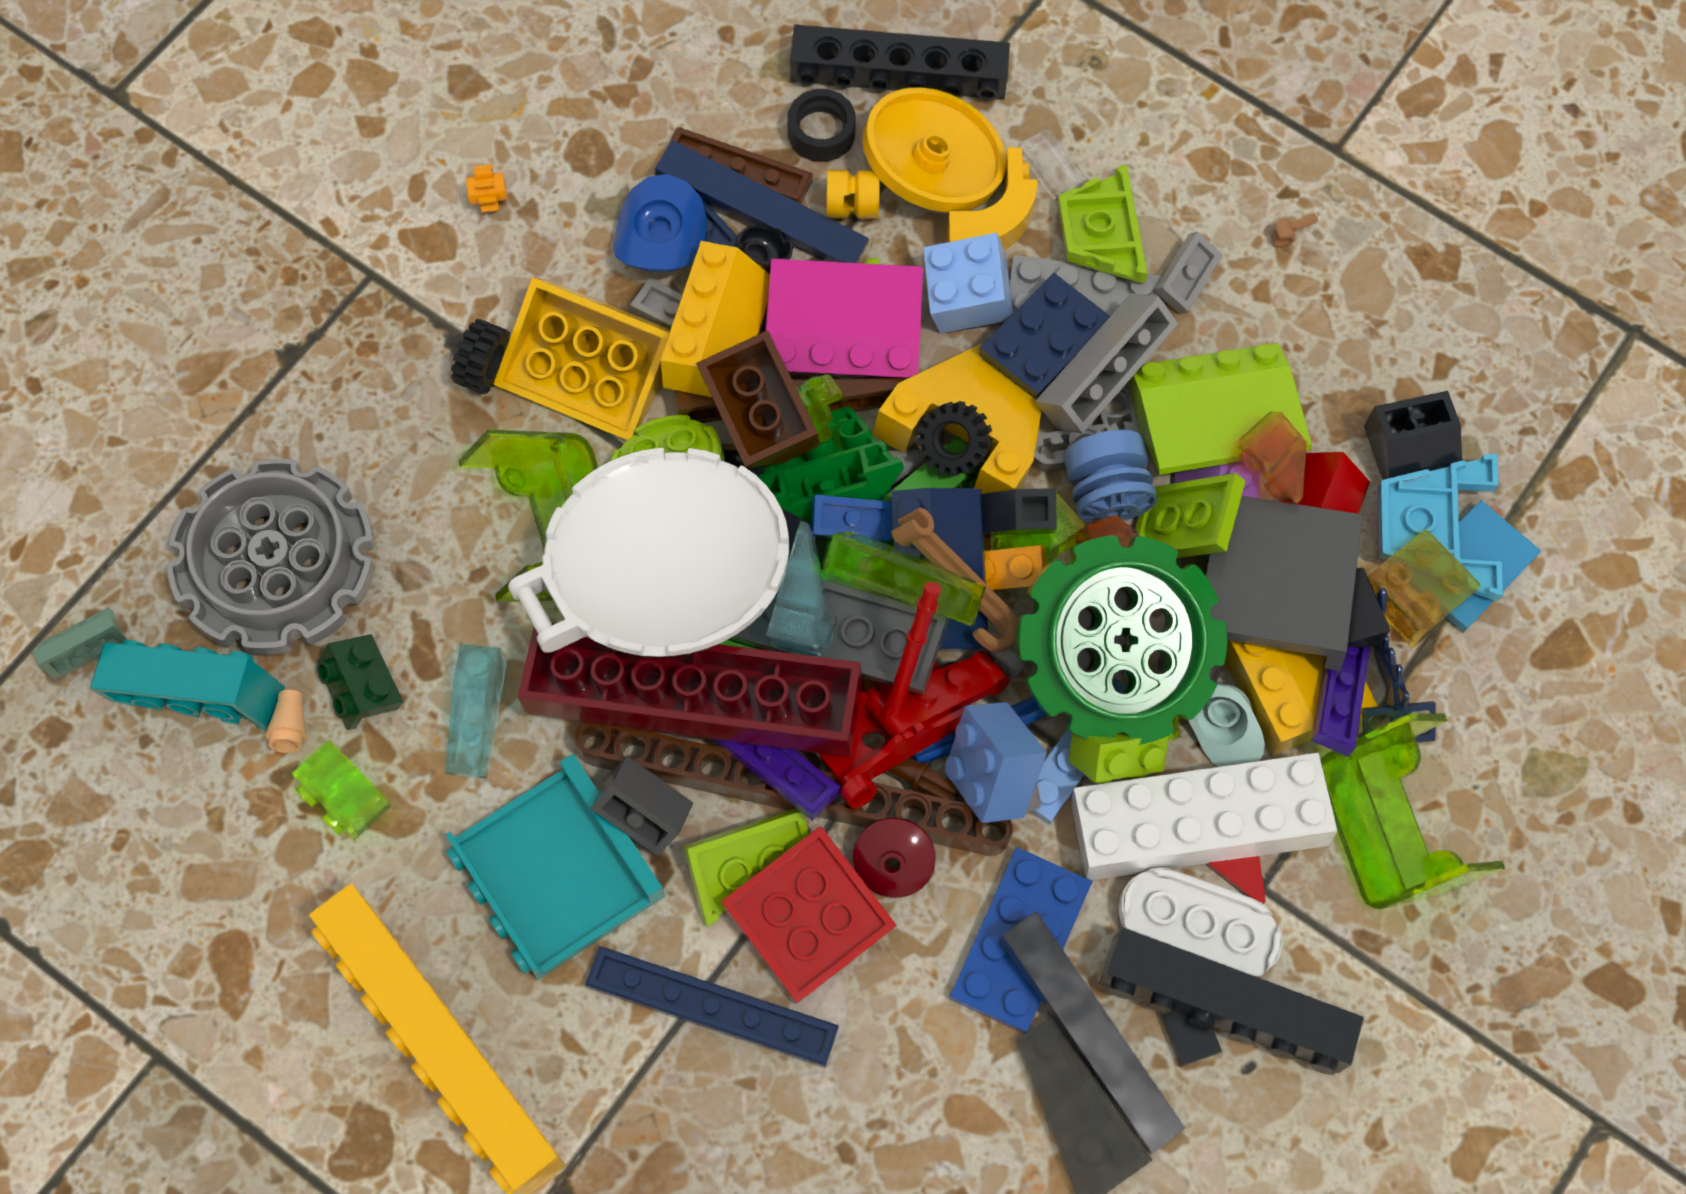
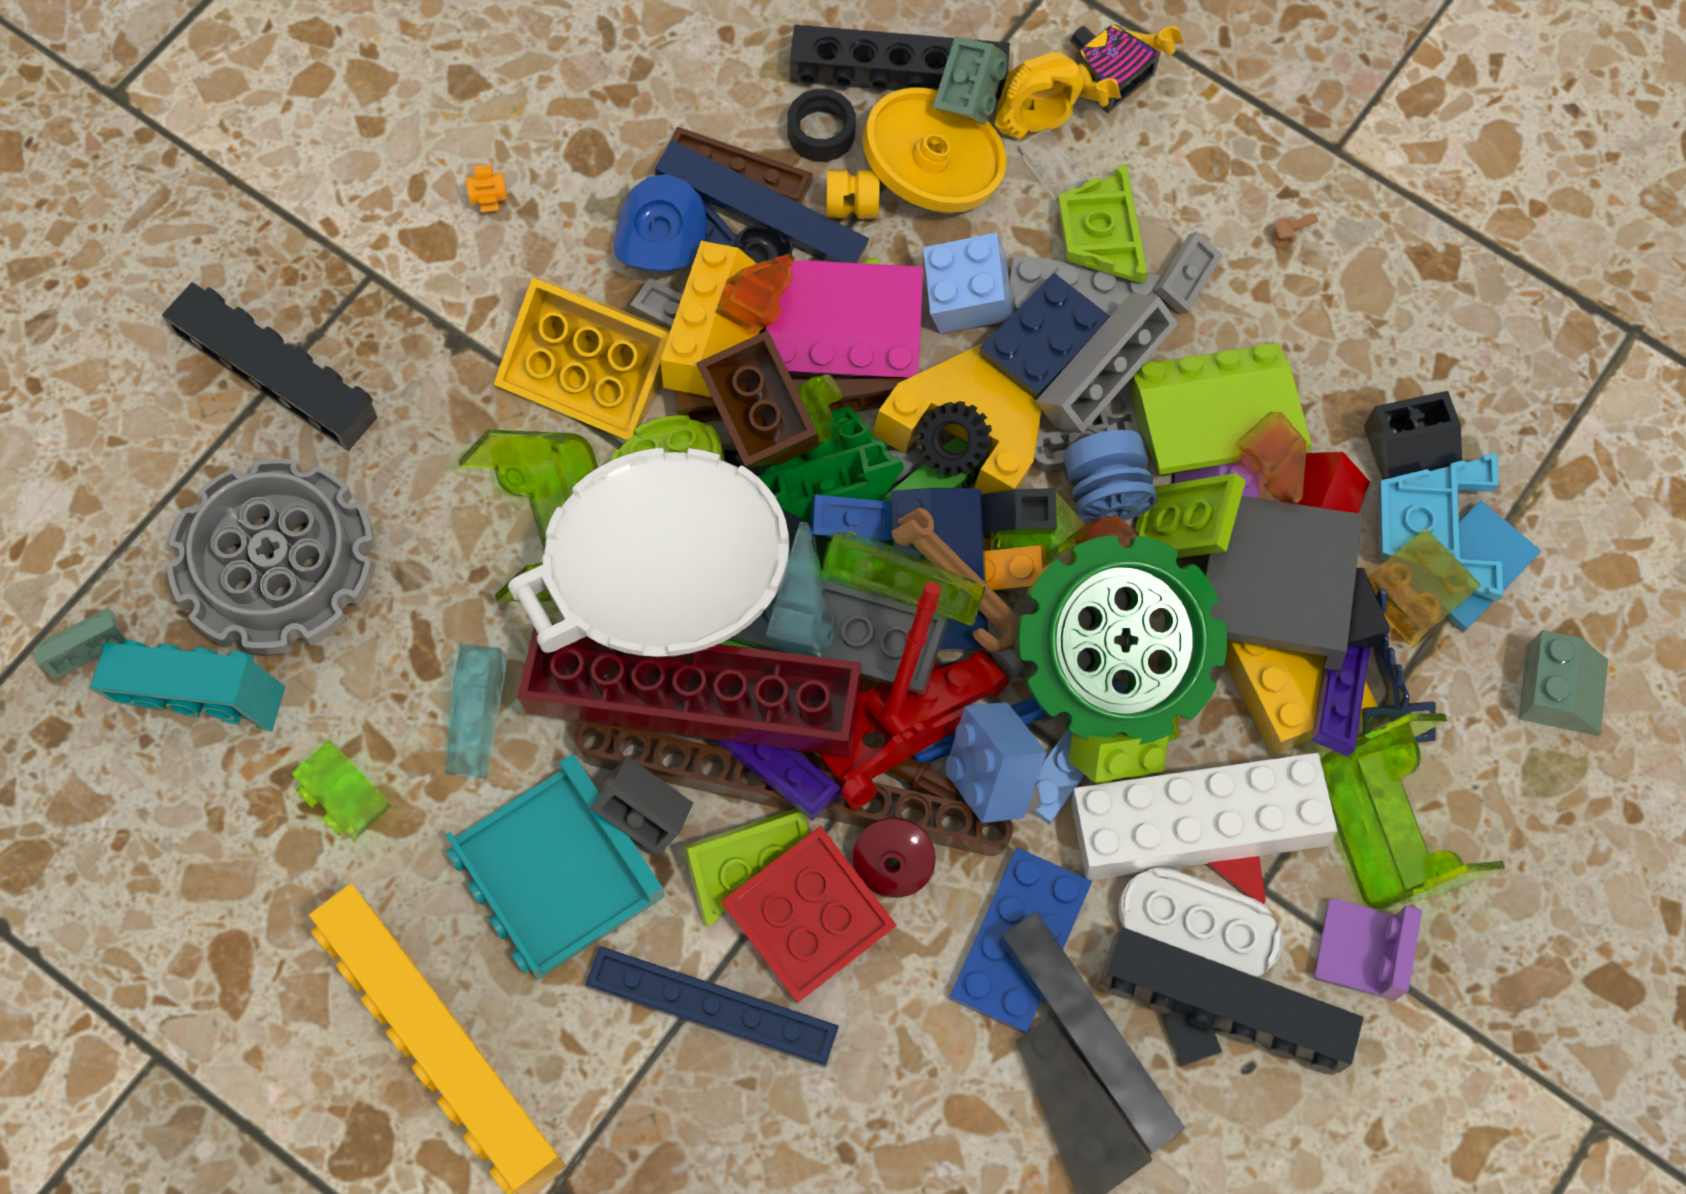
light nougat cone [265,690,307,753] -> none
dark green bracket [317,634,403,730] -> none
black tyre [451,319,510,394] -> none
yellow arch [947,147,1038,250] -> none
light aqua piece [1188,682,1265,767] -> none
none -> black brick [162,282,378,452]
none -> clear orange slope [715,254,795,334]
none -> sand green bracket [933,36,1007,125]
none -> yellow helmet [994,52,1084,139]
none -> torso [1070,25,1183,113]
none -> medium lavender bracket [1314,899,1422,1001]
none -> sand green slope [1519,630,1608,736]

